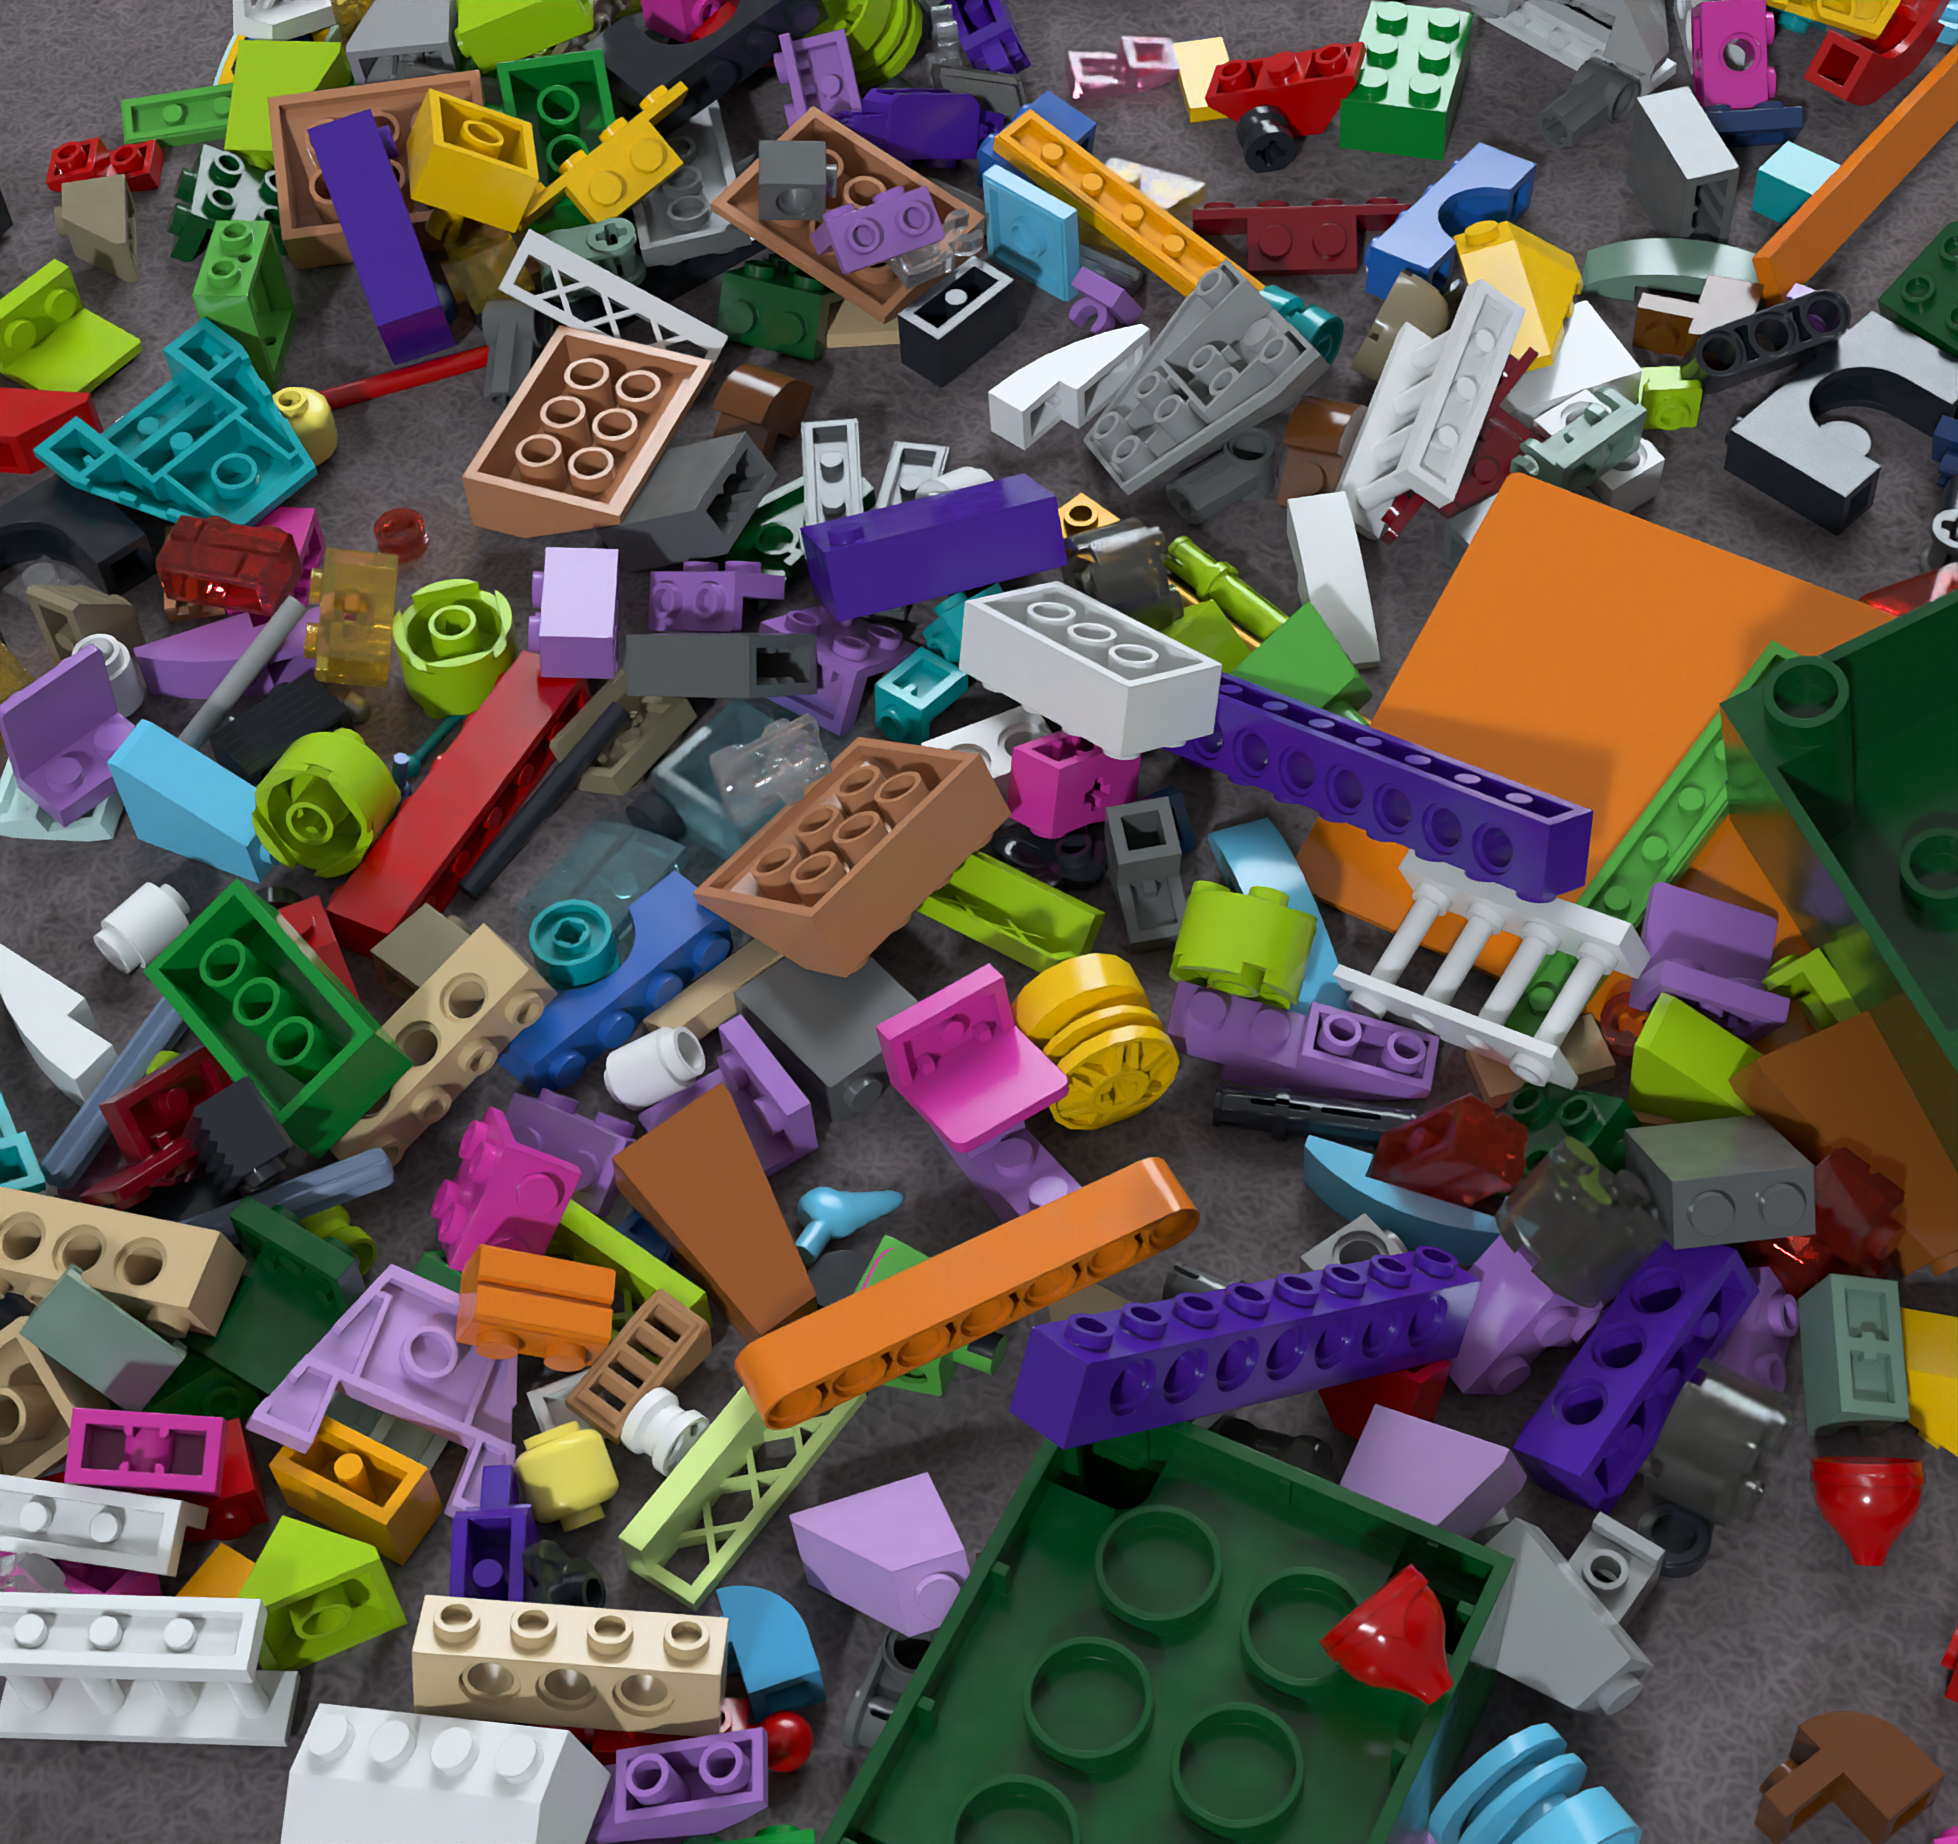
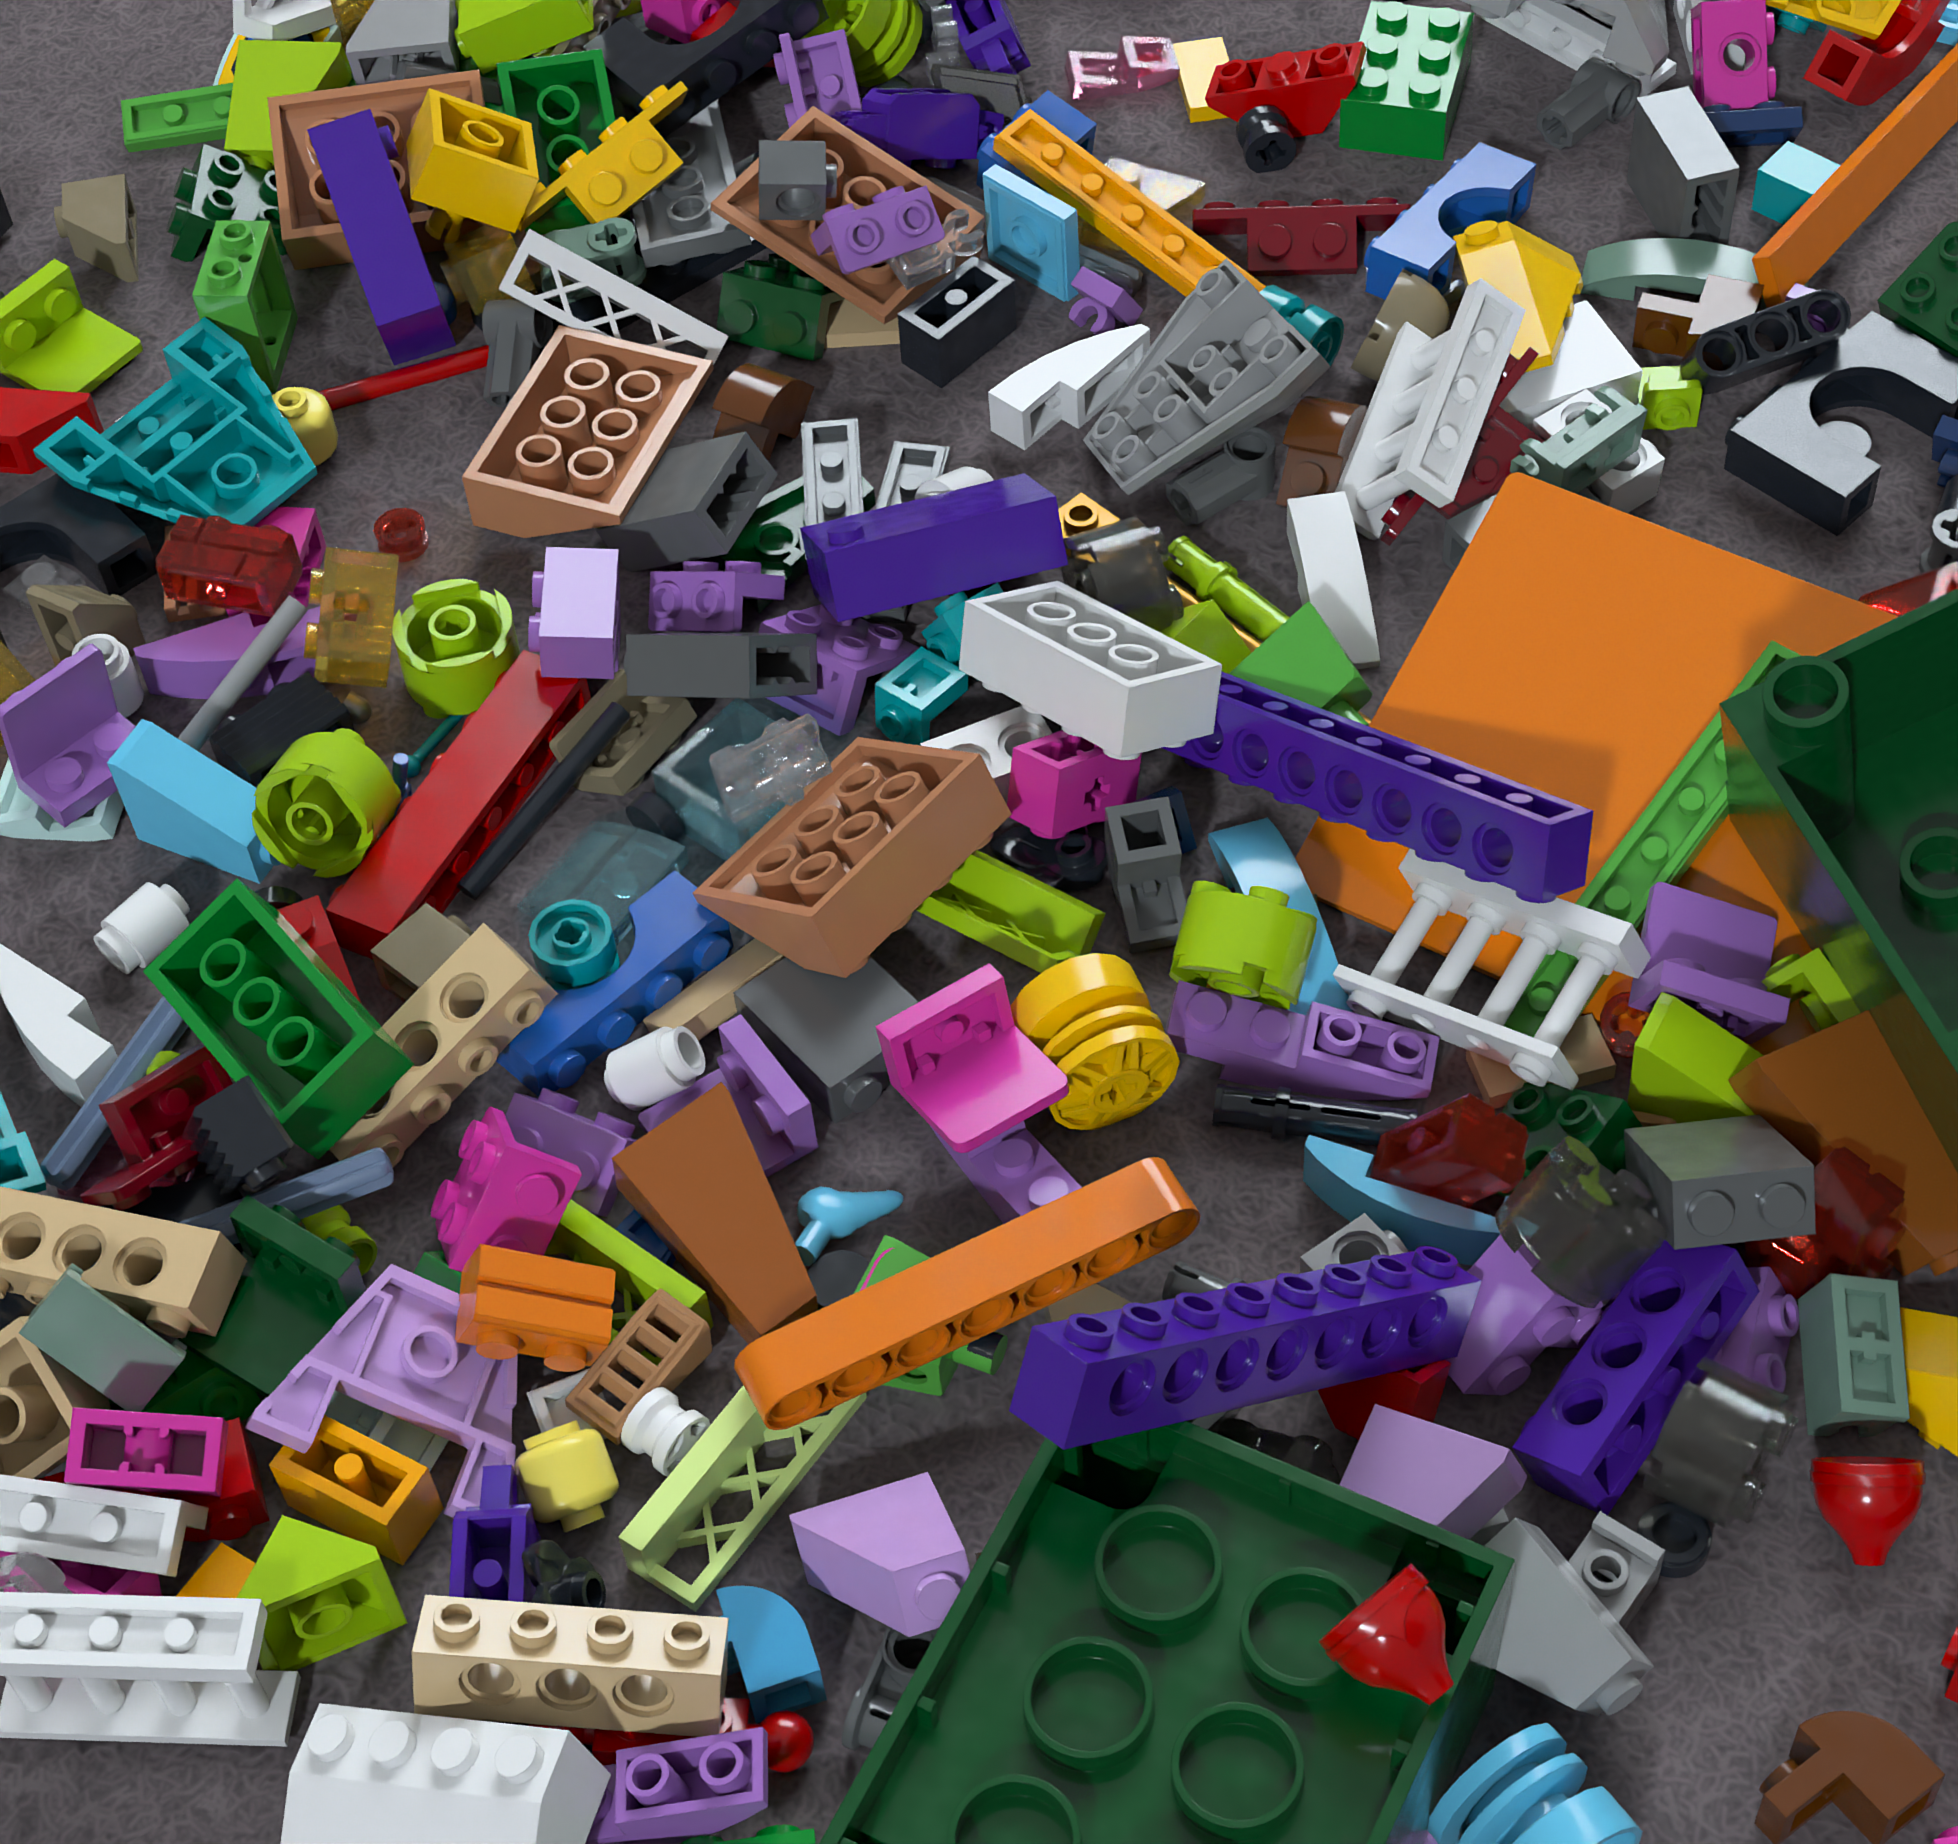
red slope [46,136,165,193] -> none

